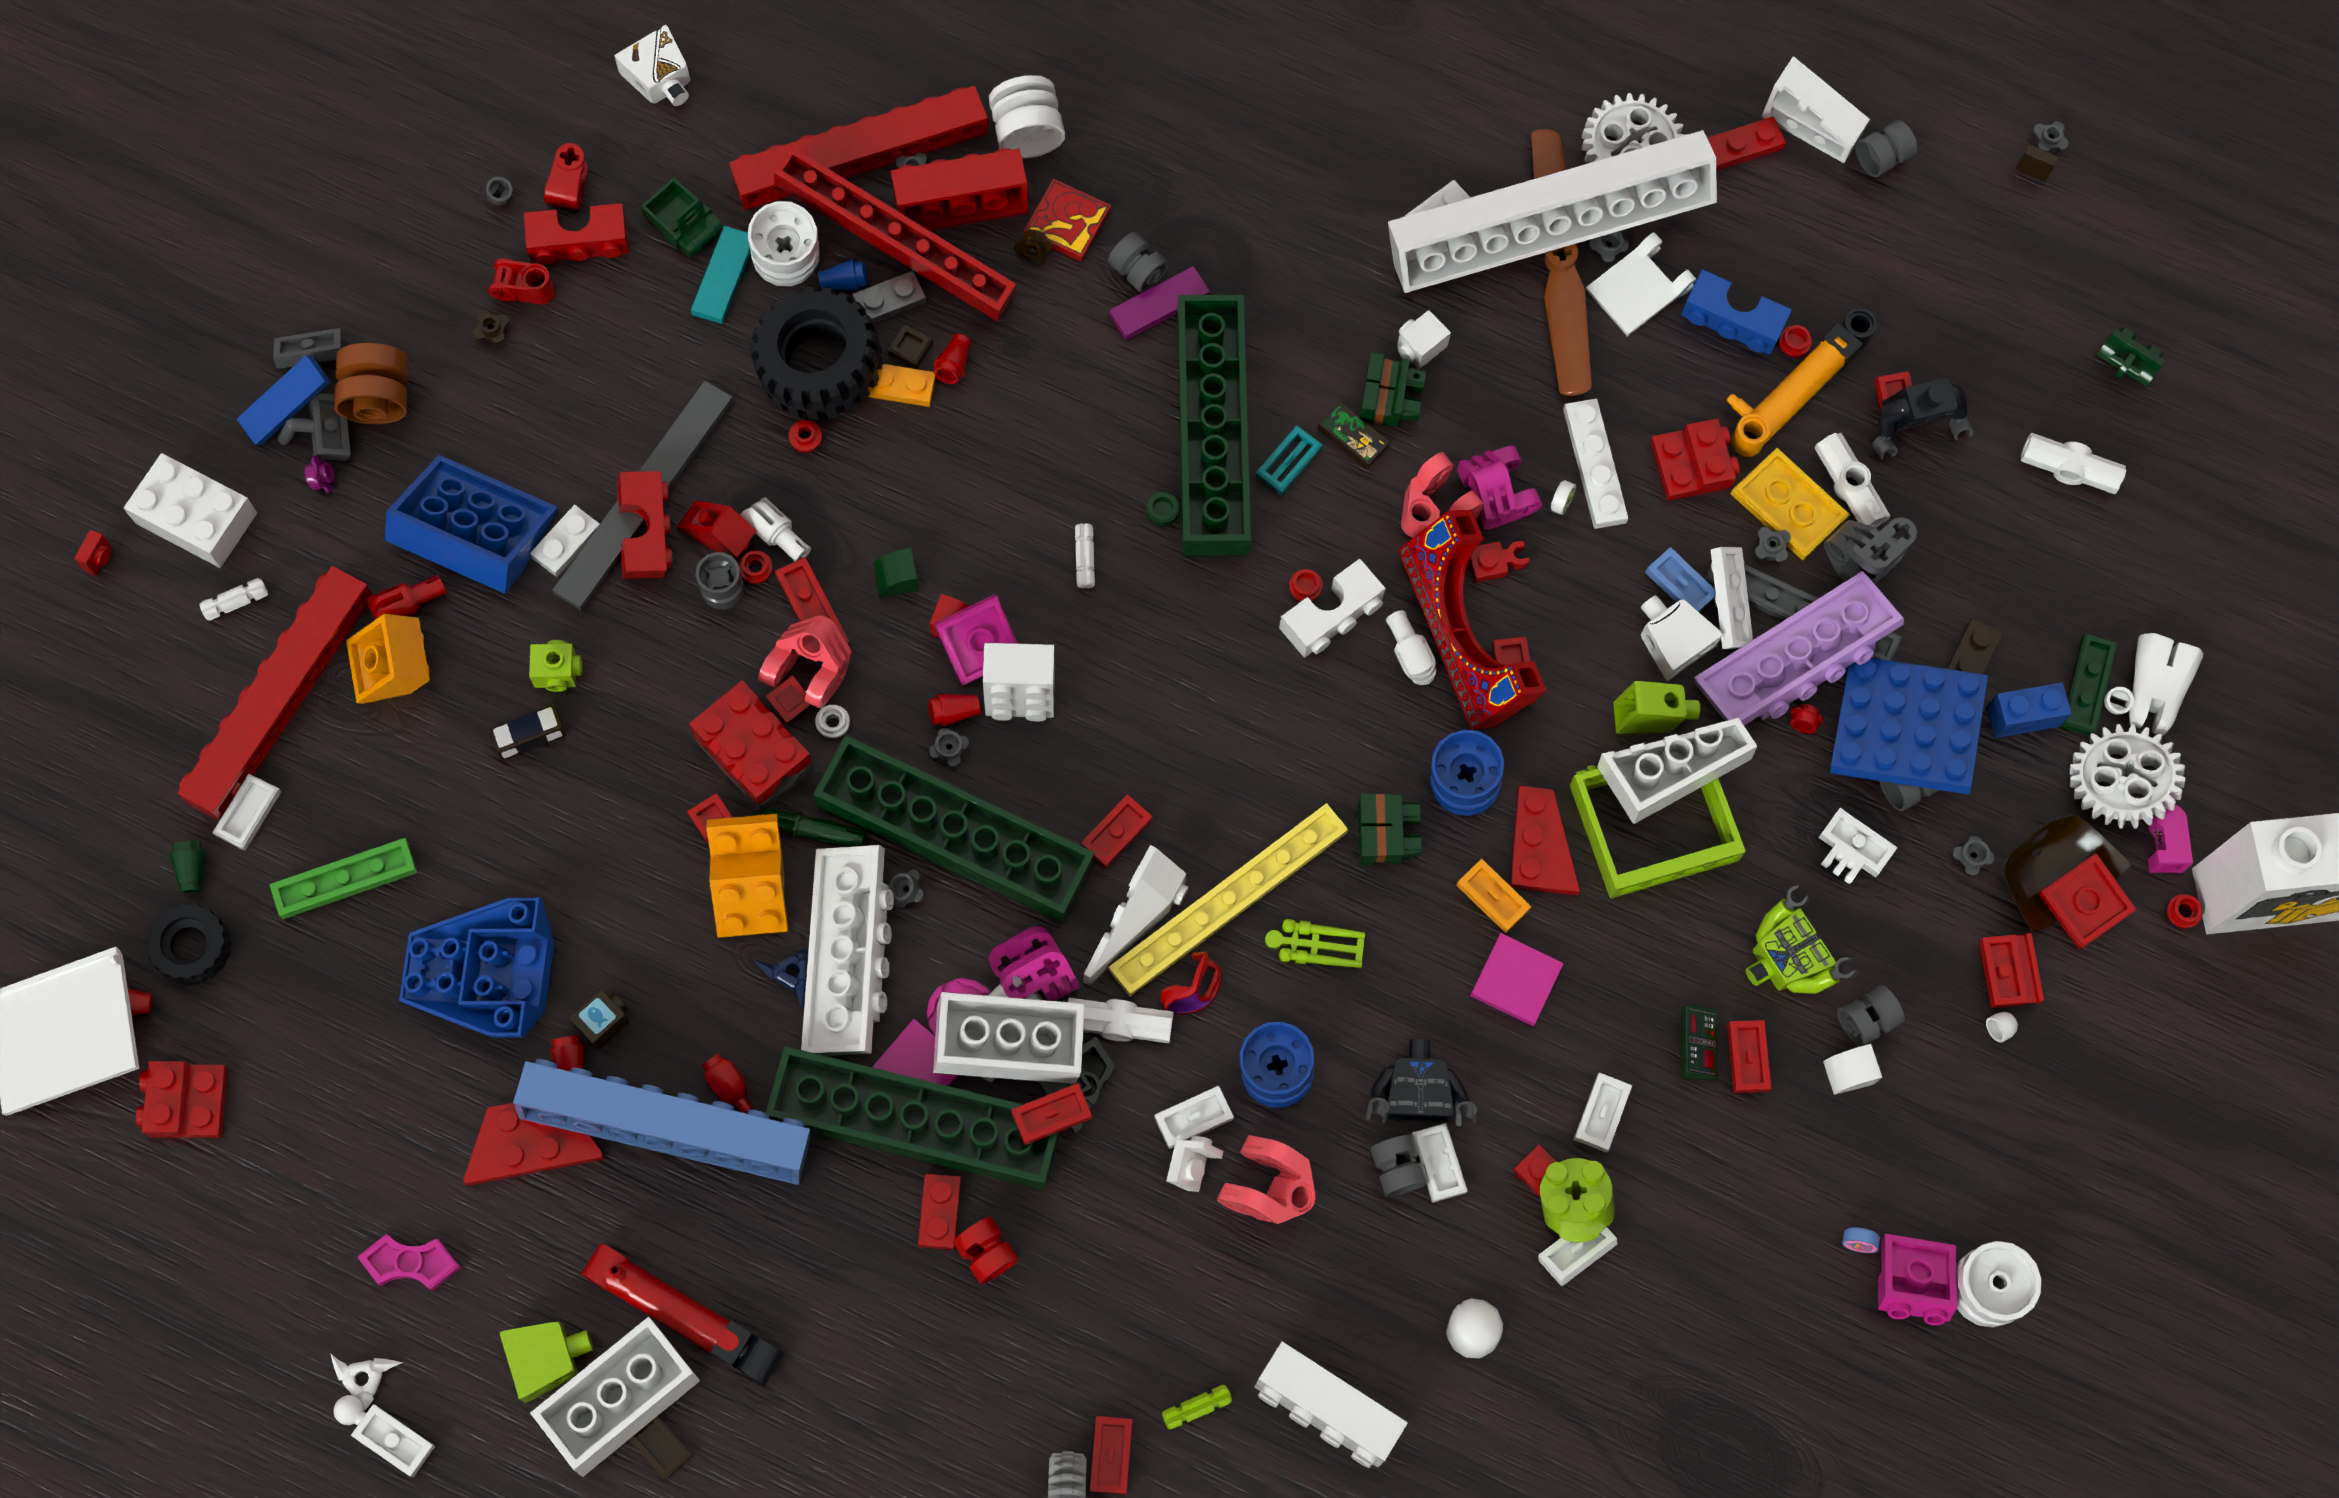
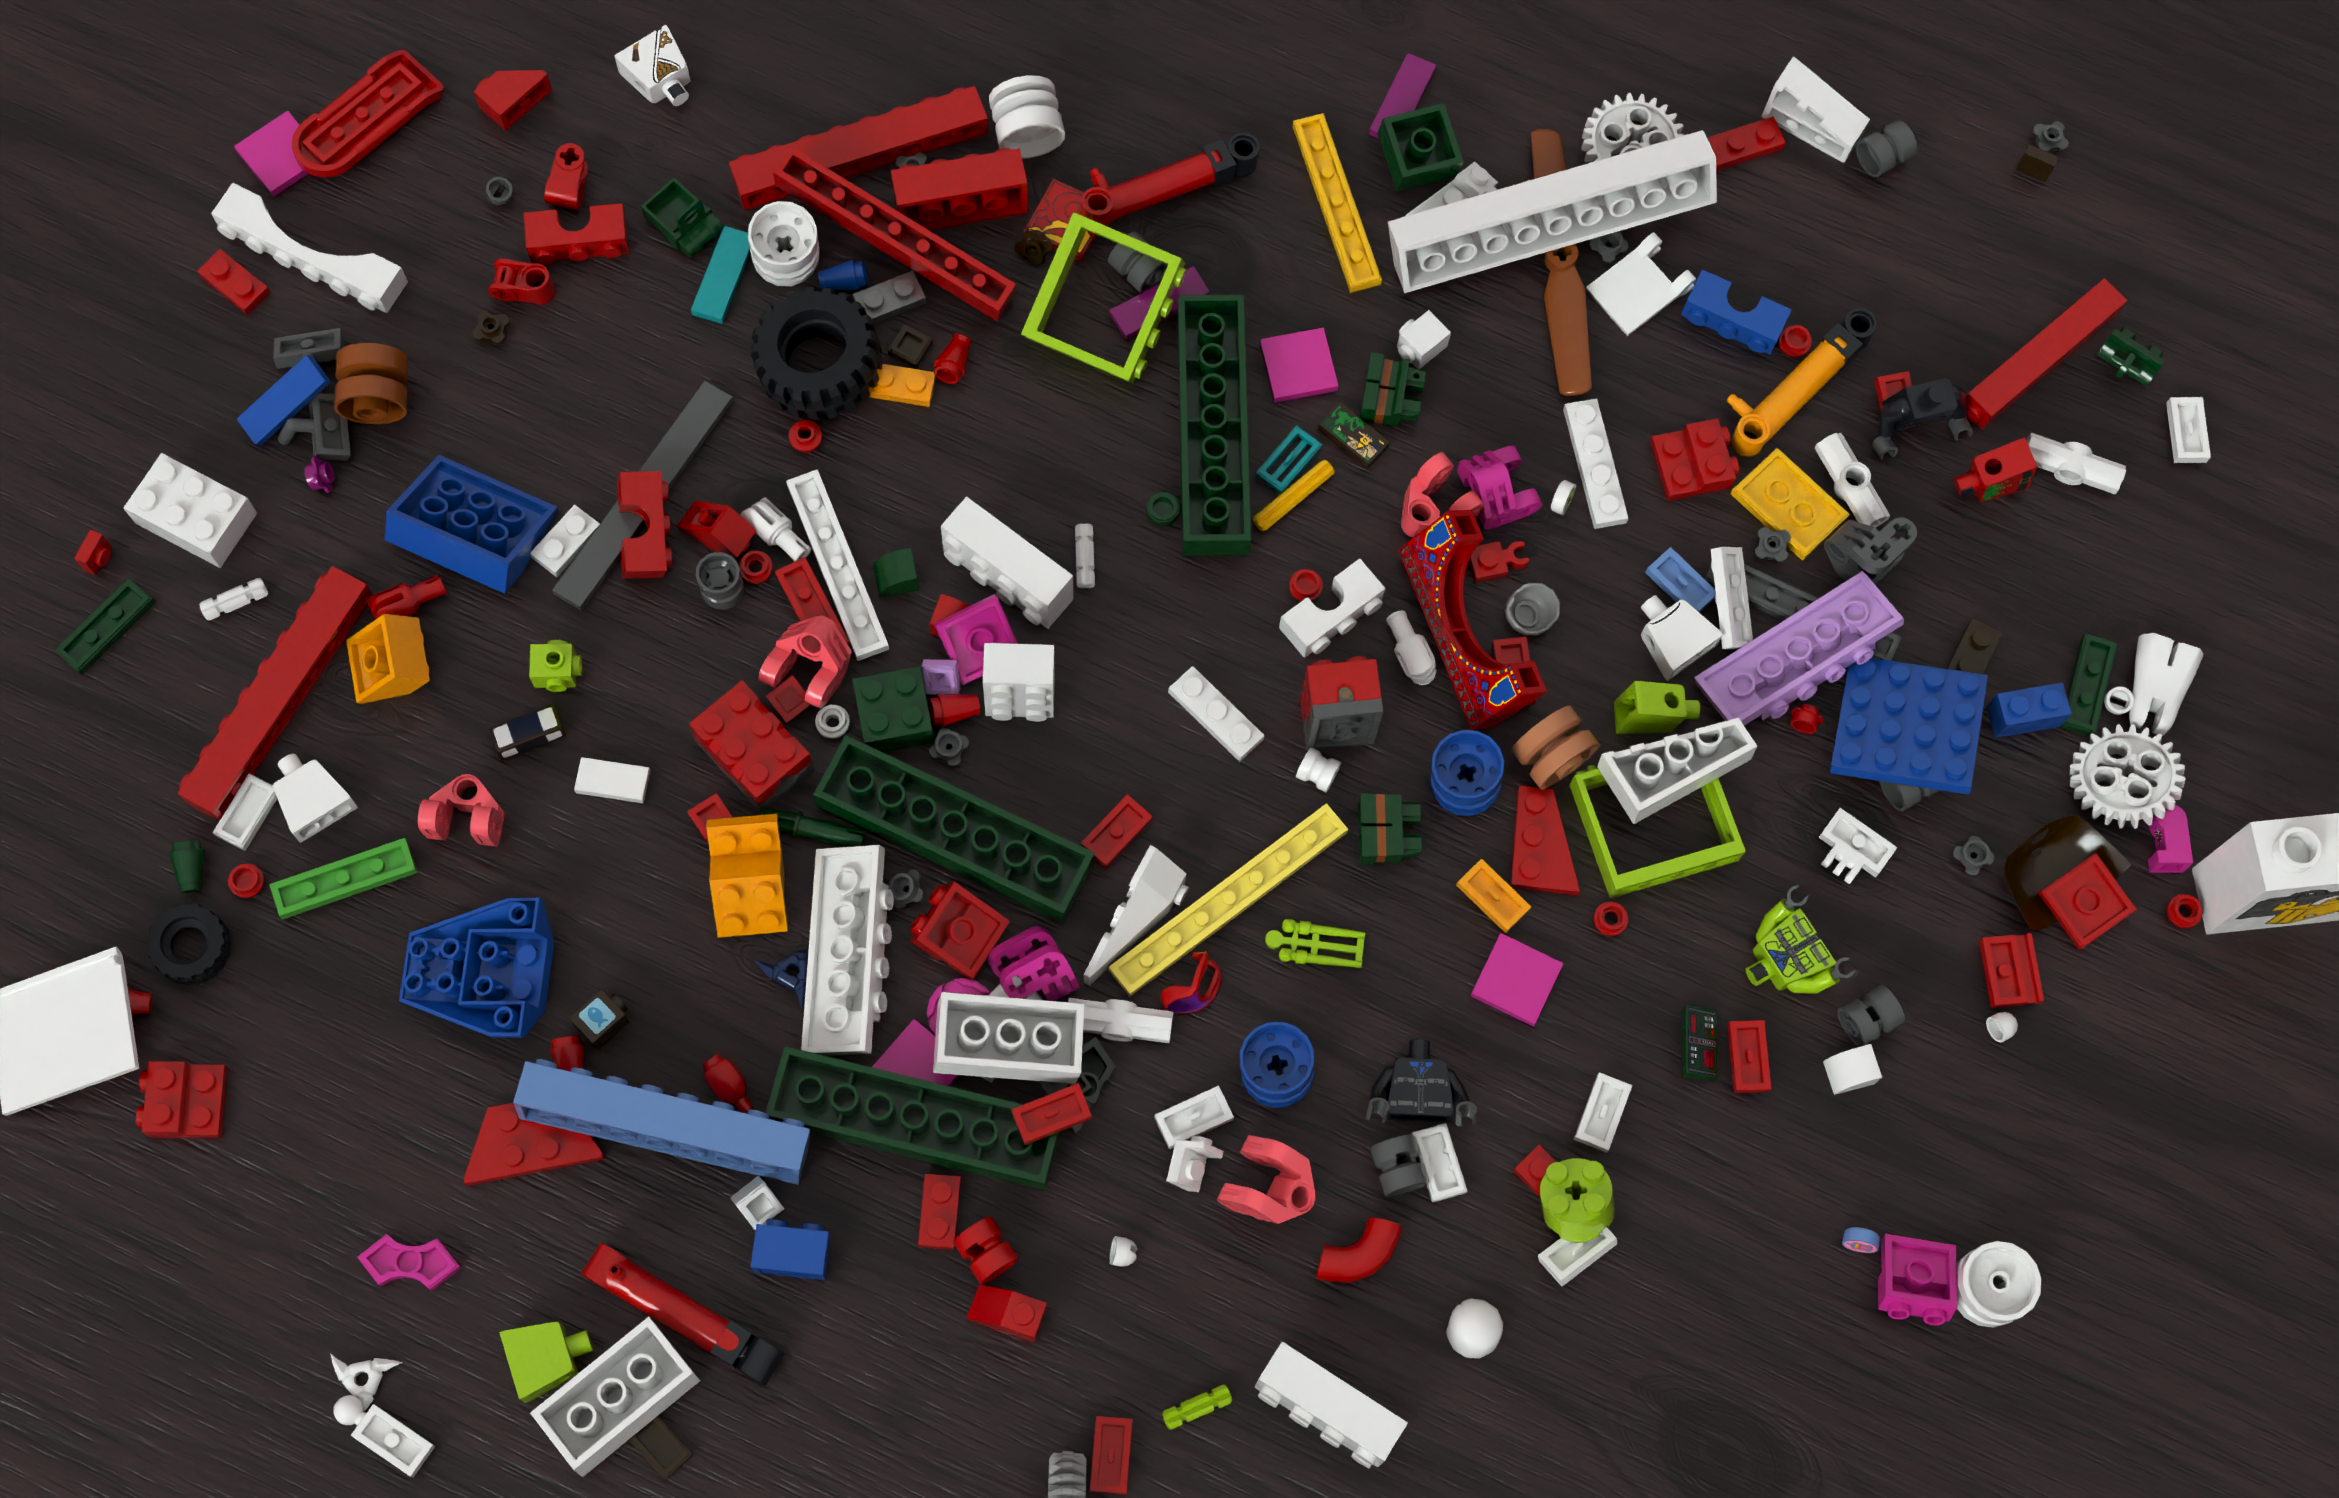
none -> dark green tile [54,578,156,676]
none -> red plate [197,249,271,315]
none -> white arch [211,183,408,313]
none -> red plate [228,863,265,899]
none -> dark pink tile [234,111,309,197]
none -> white torso [273,754,358,843]
none -> red piece [292,50,444,177]
none -> coral piece [418,774,505,847]
none -> red slope [473,70,552,131]
none -> white tile [574,757,651,803]
none -> white slope [730,1176,784,1231]
none -> blue piece [750,1219,831,1280]
none -> white plate [786,469,889,661]
none -> dark green brick [852,666,934,752]
none -> red plate [909,882,1010,979]
none -> lavender tile [921,659,961,695]
none -> white brick [941,496,1073,629]
none -> red slope [967,1284,1047,1343]
none -> lime window [1021,212,1187,384]
none -> red piece [1080,132,1260,227]
none -> white hinge [1110,1236,1137,1267]
none -> white plate [1168,666,1265,762]
none -> yellow axle [1252,460,1335,531]
none -> dark pink tile [1259,327,1339,403]
none -> yellow tile [1292,113,1382,293]
none -> white wheel [1296,747,1342,792]
none -> piece [1300,656,1383,751]
none -> red cylinder [1316,1218,1402,1283]
none -> magenta tile [1368,53,1436,139]
none -> dark green brick [1377,103,1464,192]
none -> white plate [1452,162,1498,198]
none -> light grey hair [1505,583,1560,636]
none -> nougat wheel [1511,705,1601,790]
none -> red plate [1593,901,1629,936]
none -> red torso [1953,438,2037,502]
none -> red brick [1966,278,2128,430]
none -> white plate [2166,397,2211,463]

